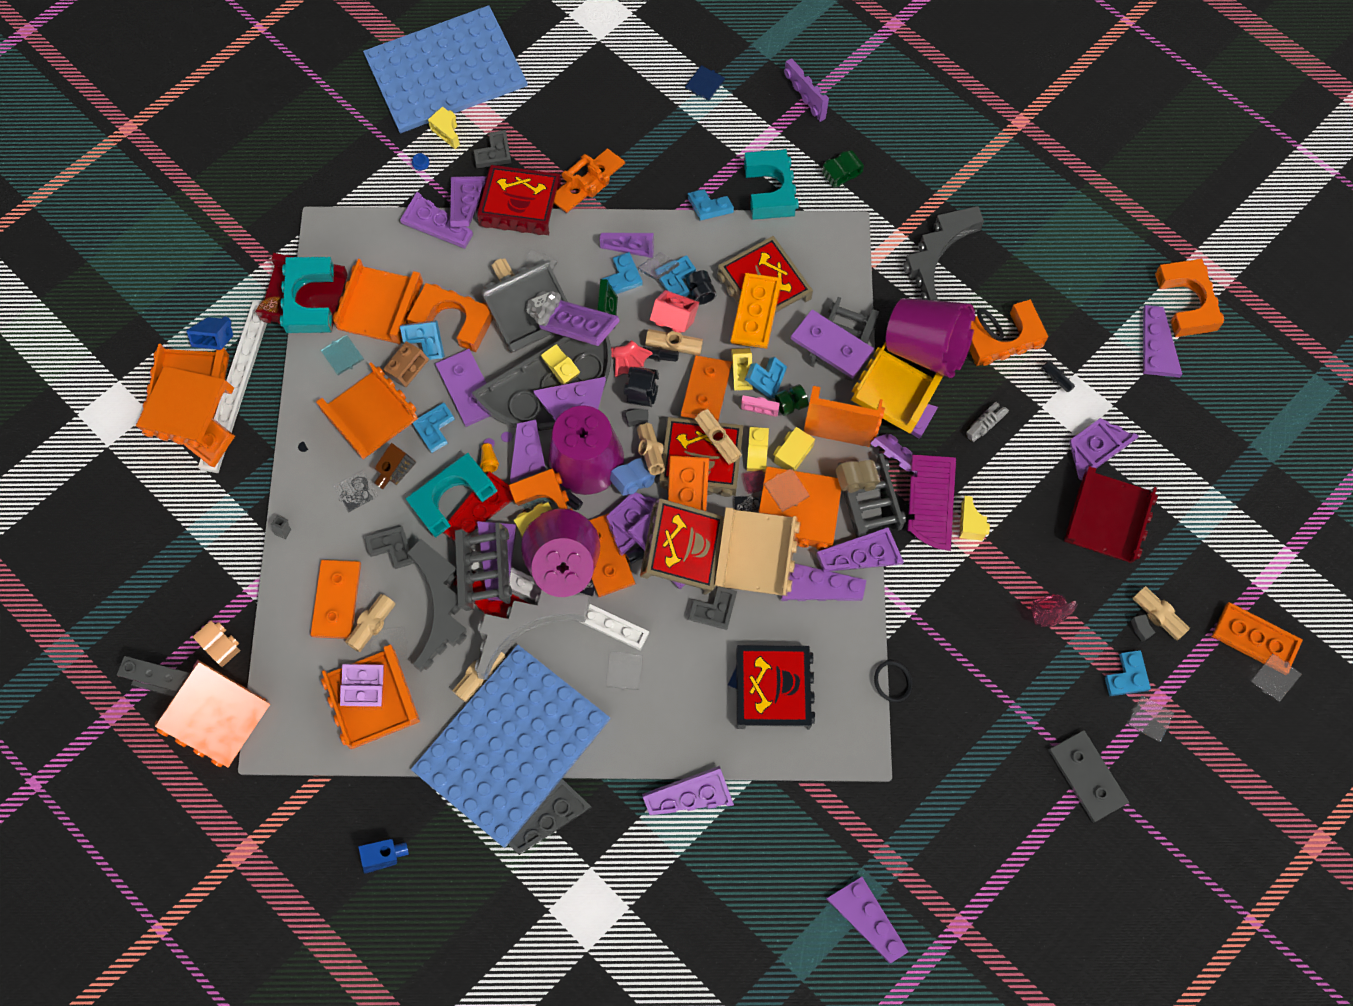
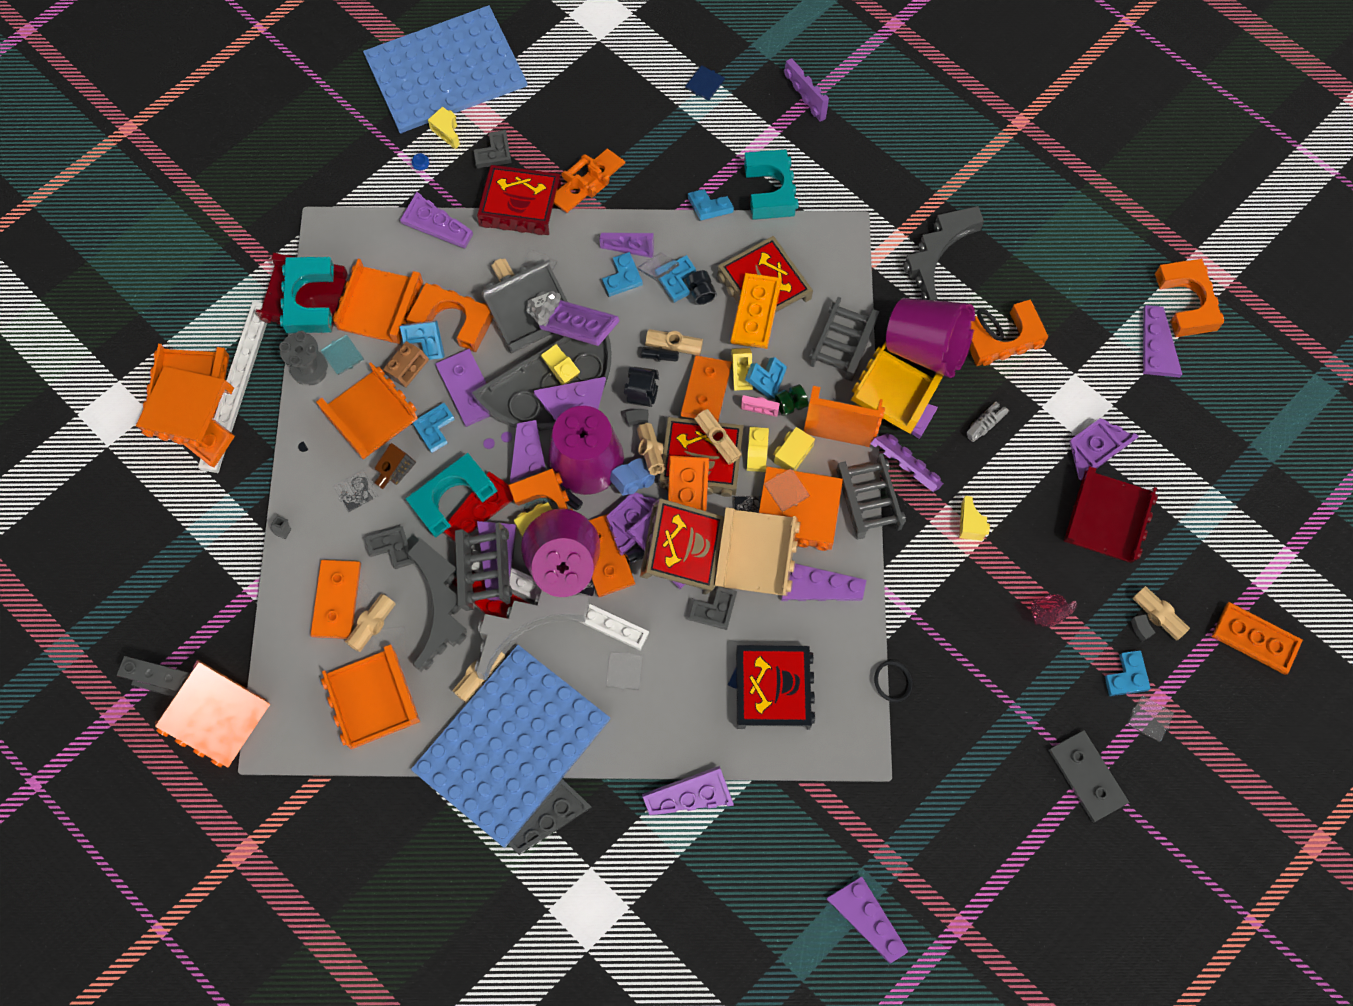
blue torso [186,316,233,350] -> none
light nougat brick [193,621,241,667] -> none
dark orange tile [257,297,281,313] -> none
lavender slope [340,664,384,706] -> none
blue torso [359,839,409,874] -> none
medium lavender wing [450,176,487,227] -> none
light orange cone [480,443,499,473] -> none
dark green tile [597,279,618,329] -> none
coral arm [611,340,653,377] -> none
coral brick [650,290,700,333] -> none
clear pink tile [743,470,765,494] -> none
medium lavender plate [791,310,874,379] -> none
medium lavender wing [816,528,904,572] -> none
dark green brick [822,150,864,188] -> none
dark tan brick [835,460,881,493] -> none
magenta piece [908,455,956,551] -> none
black axle [1041,360,1075,392] -> none
clear piece [1251,654,1302,702] -> none
none -> dark grey piece [279,331,328,386]

